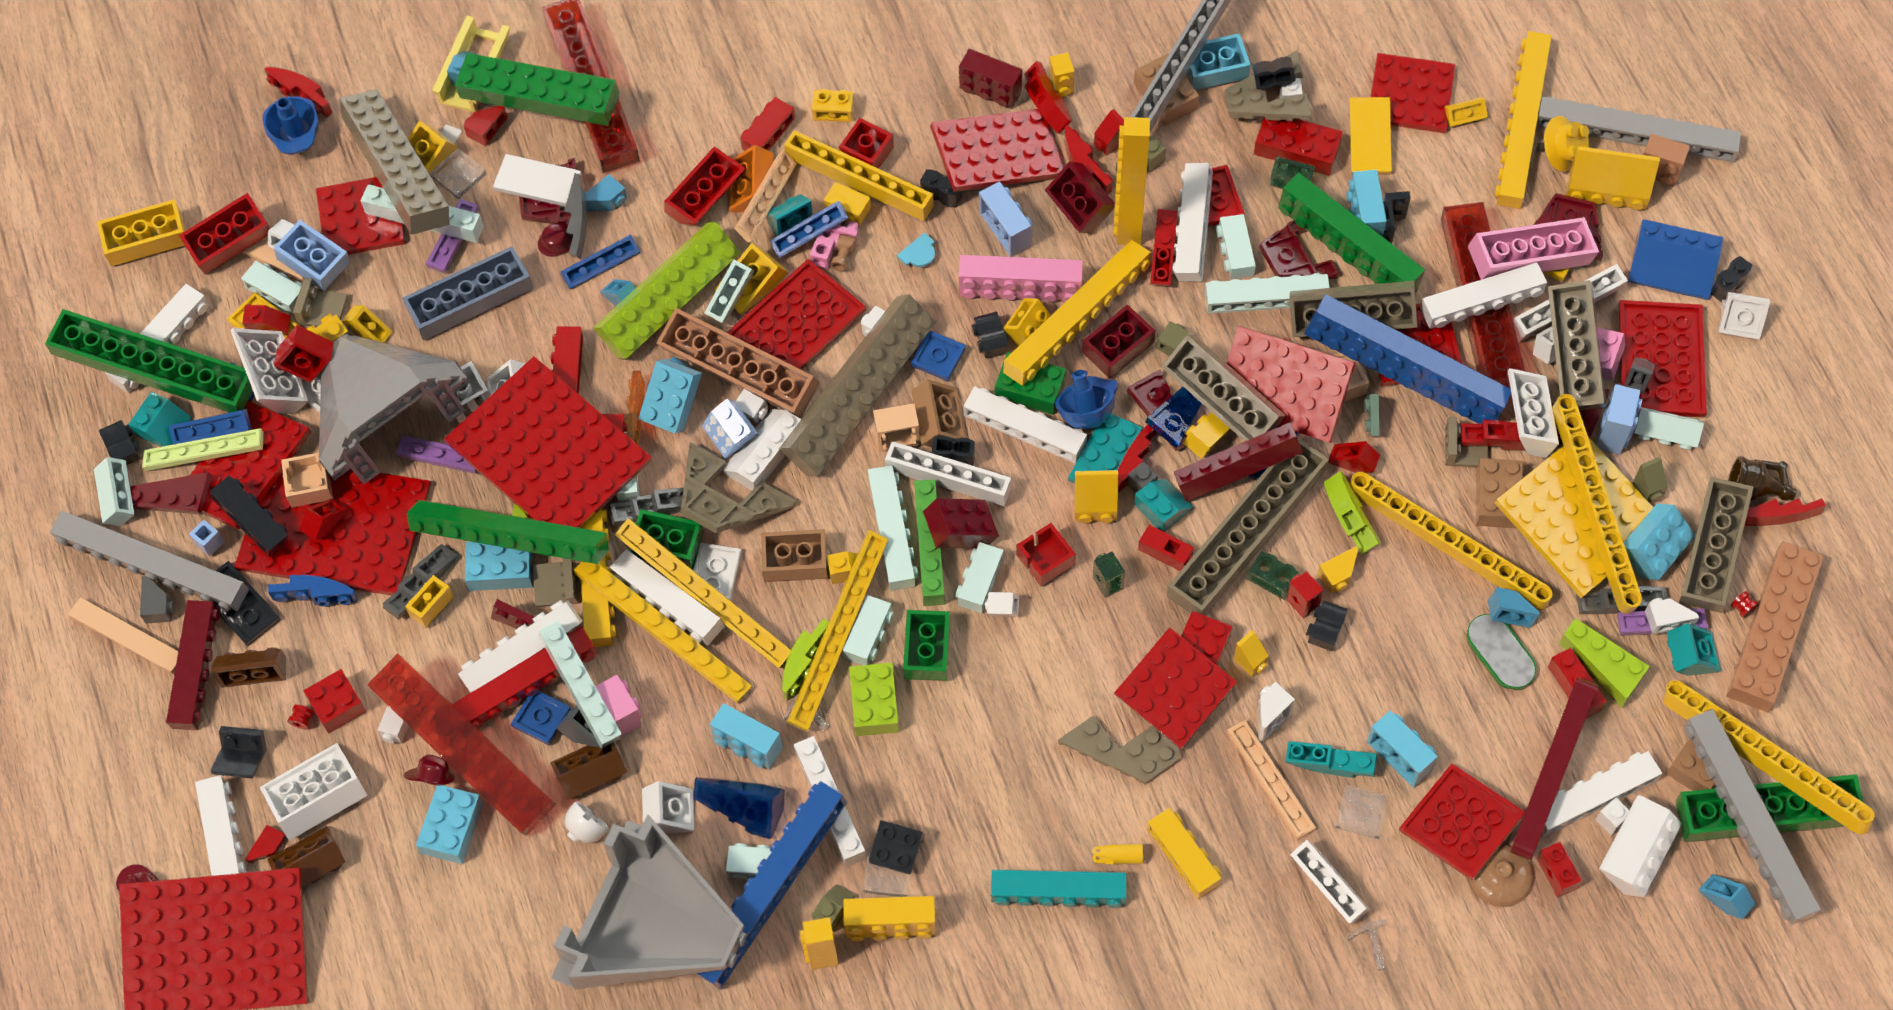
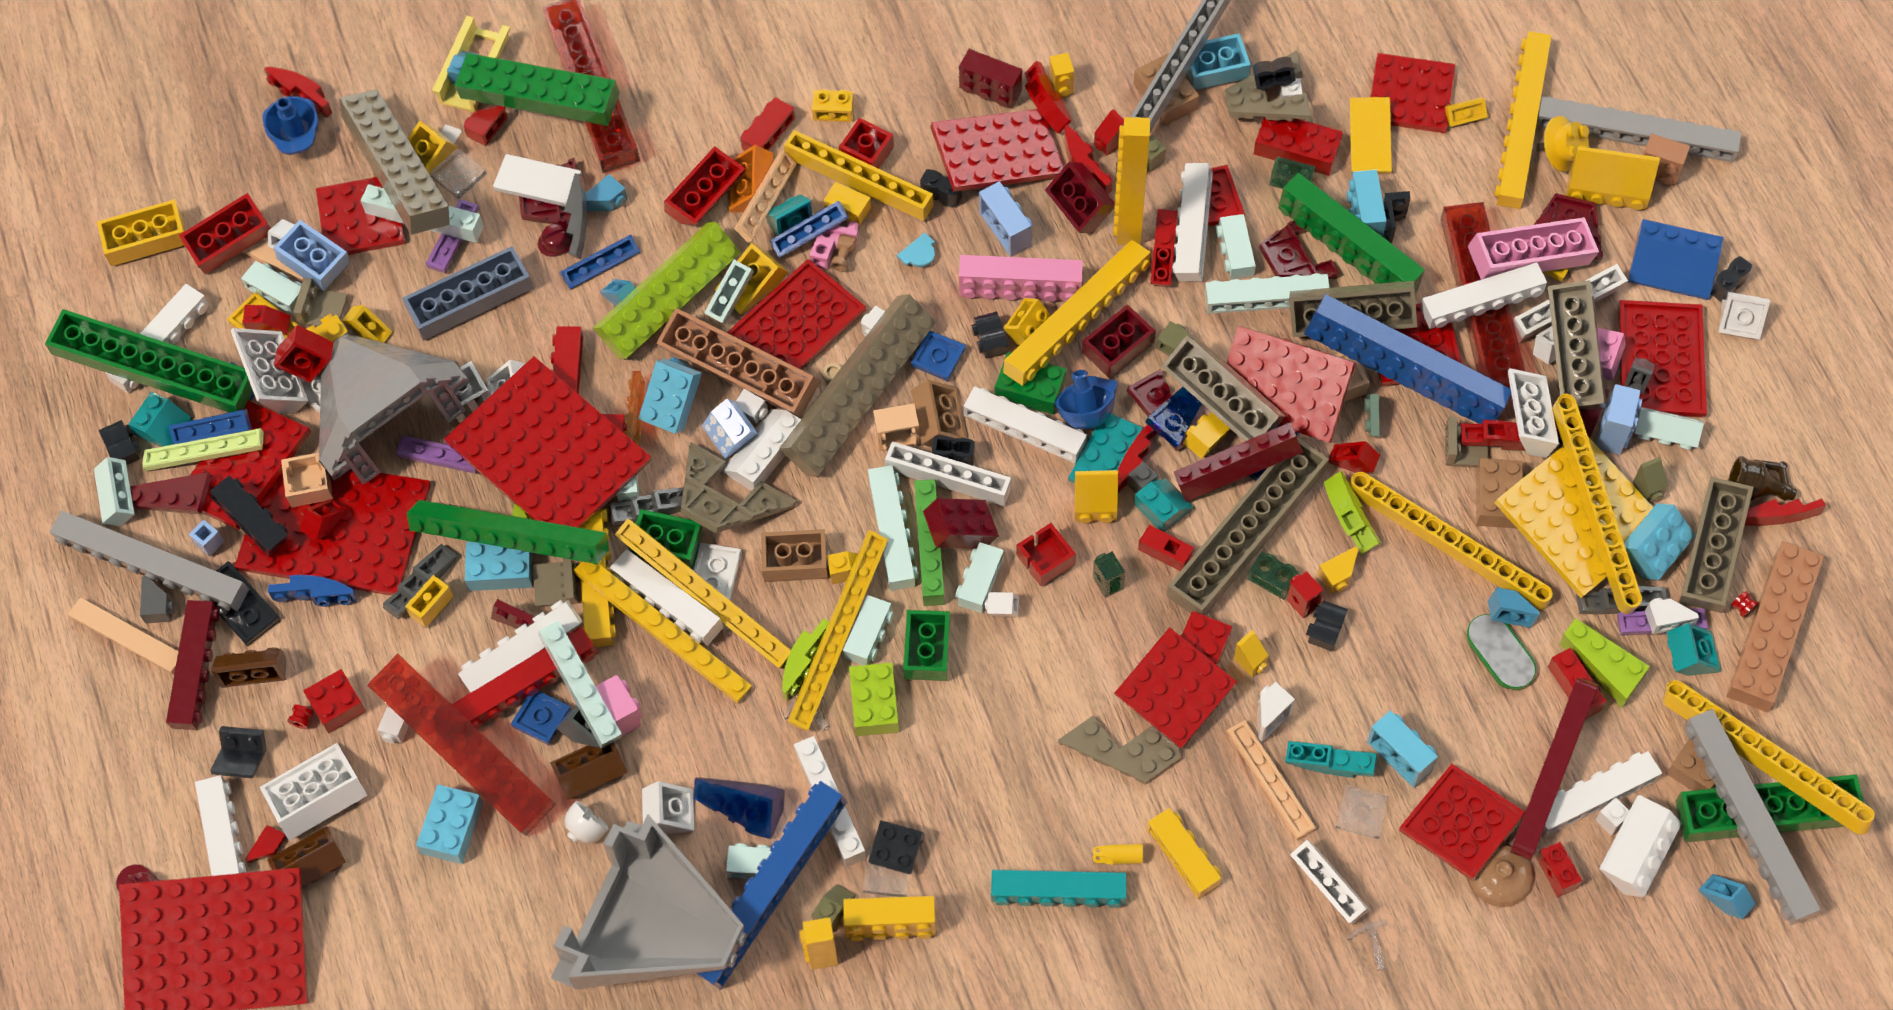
dark red piece [404,755,454,785] -> none
medium azure brick [710,703,783,770] -> none
none -> tan tile [823,363,842,384]

